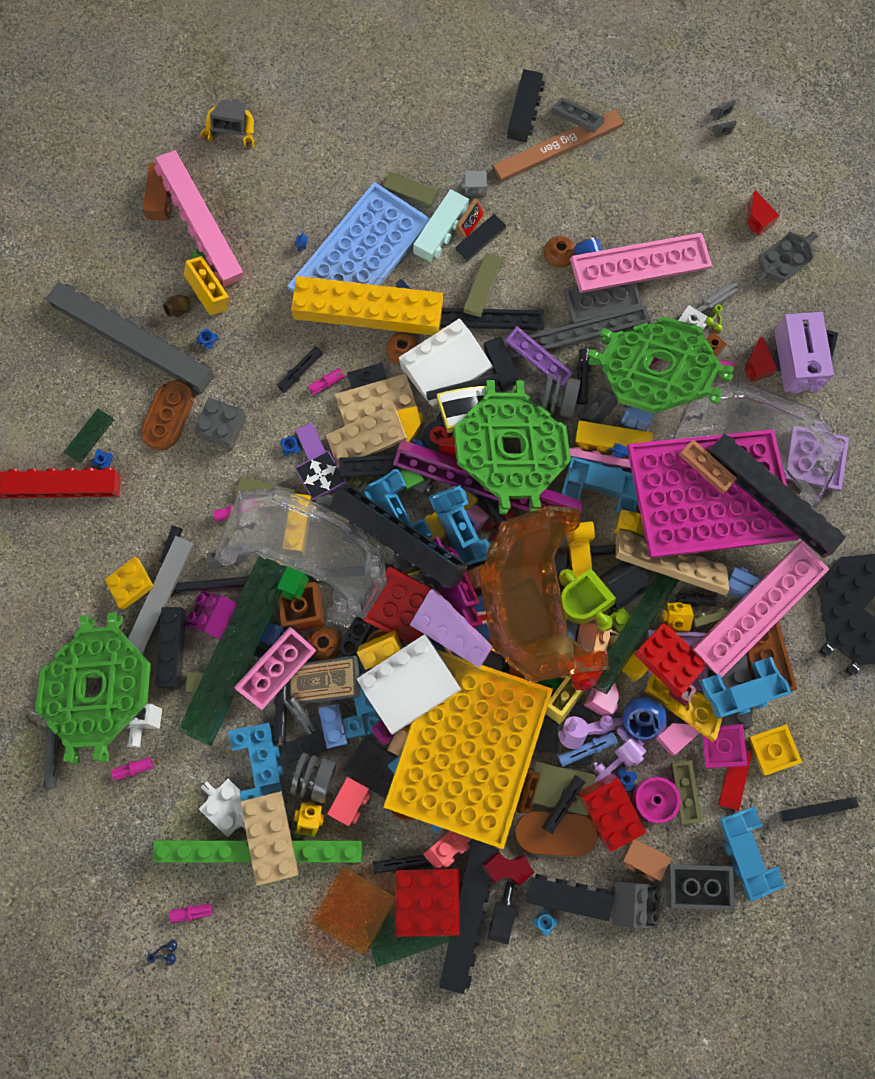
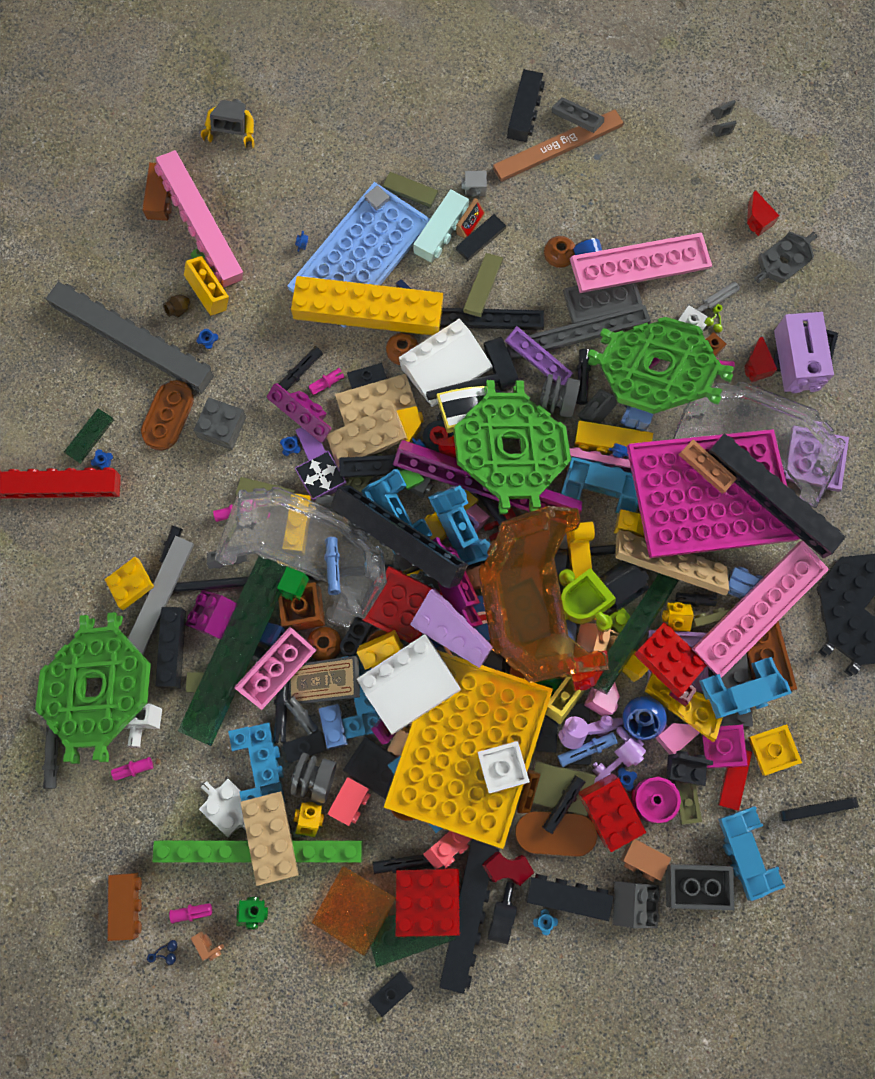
none -> dark orange brick [108,873,142,941]
none -> nougat bracket [191,932,224,961]
none -> green brick [236,897,268,930]
none -> magenta bracket [267,383,331,443]
none -> medium blue pin [324,537,341,595]
none -> light grey tile [364,185,390,211]
none -> black plate [368,970,414,1017]
none -> white plate [477,741,529,794]
none -> black bracket [666,751,713,786]

